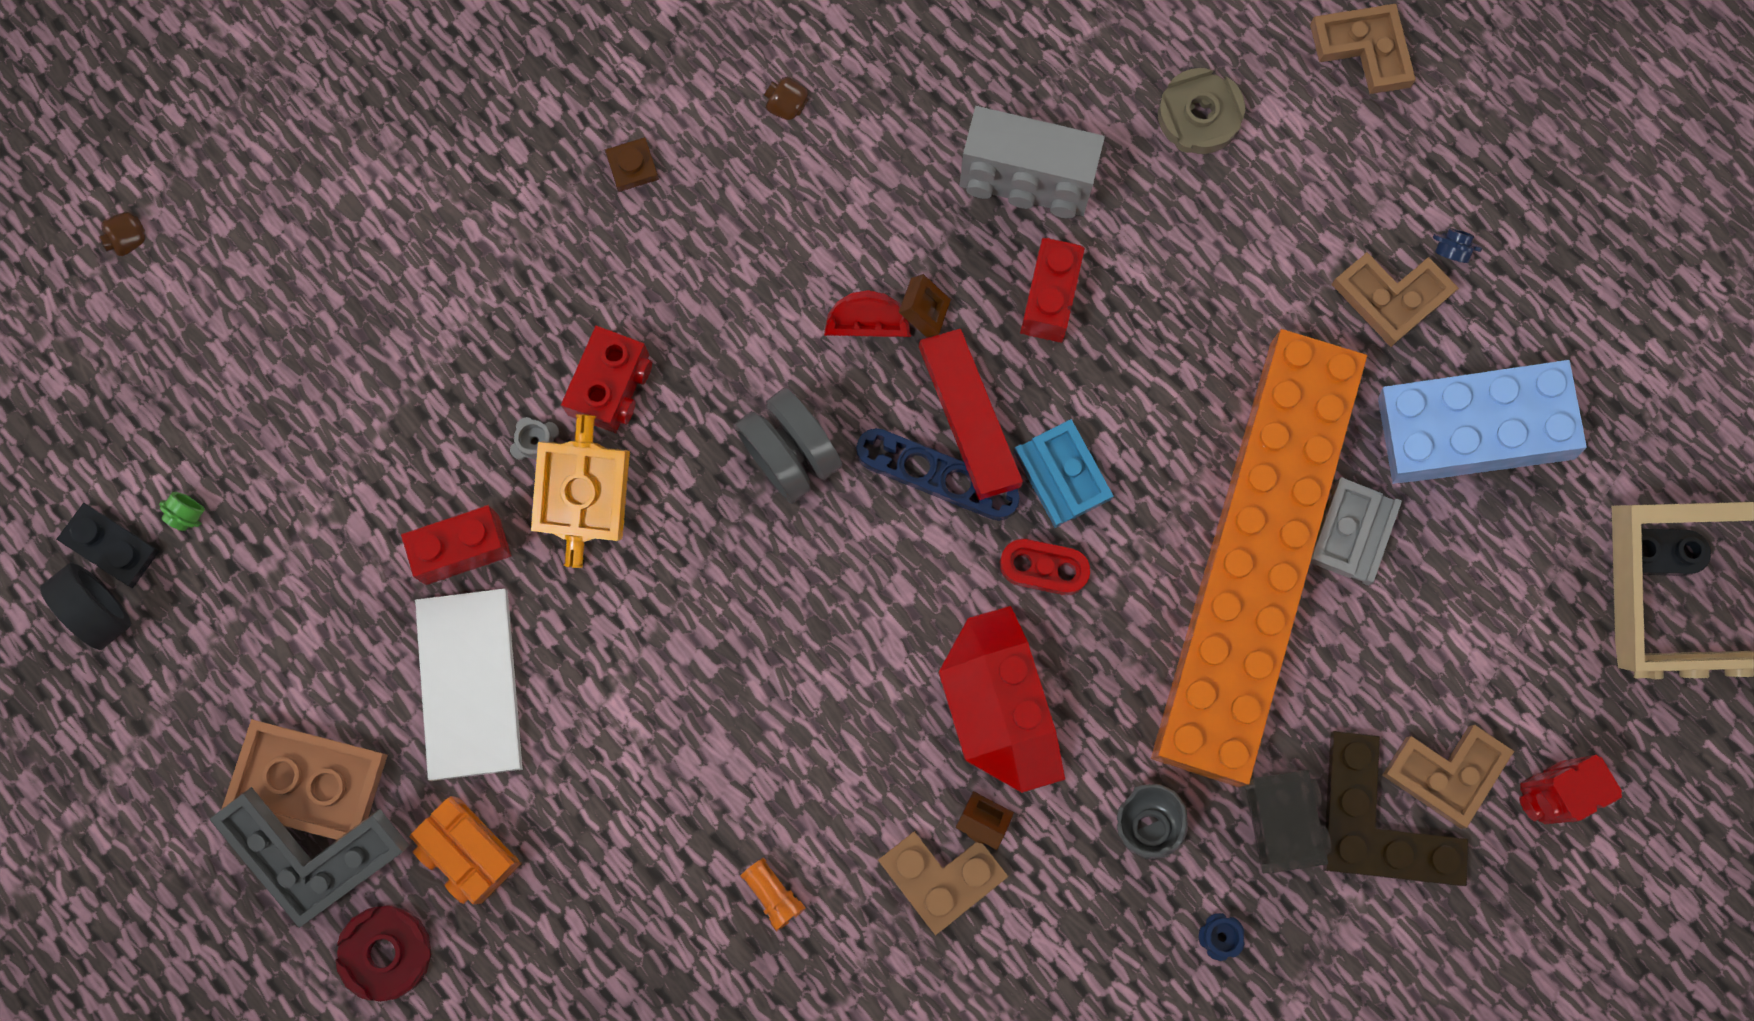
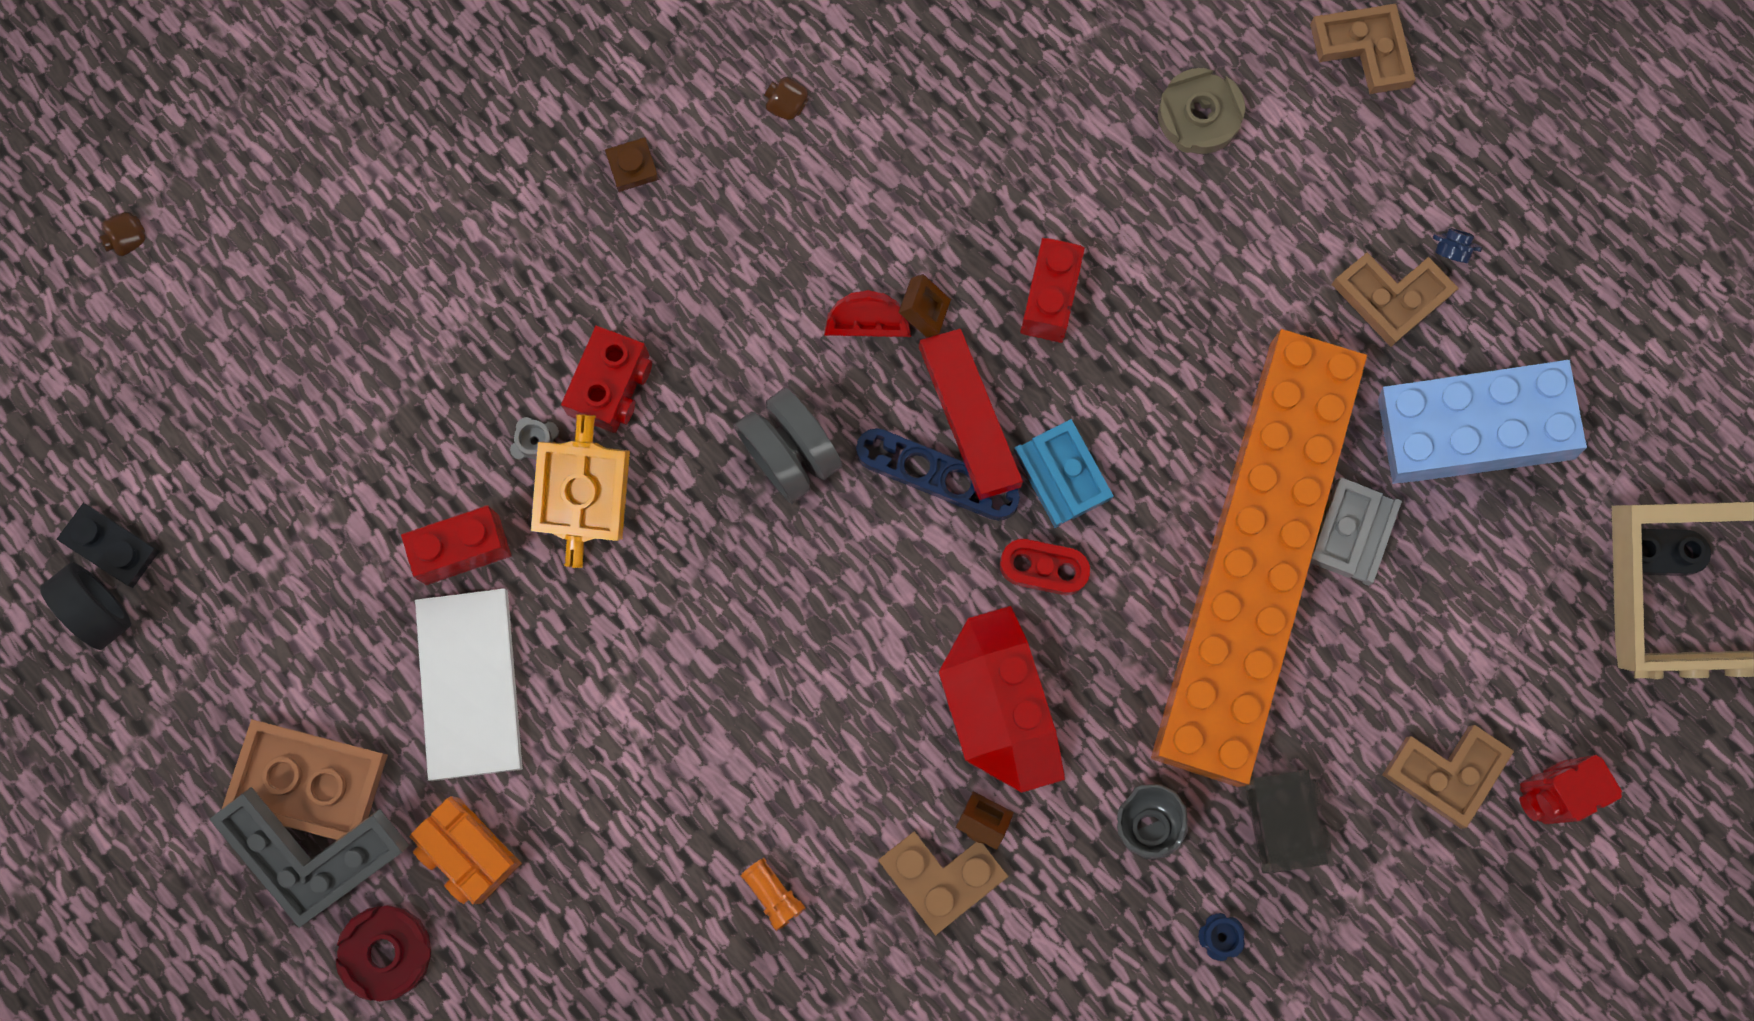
bright green plate [159,492,205,531] -> none
light grey brick [959,106,1105,218] -> none
dark brown plate [1323,731,1468,886] -> none

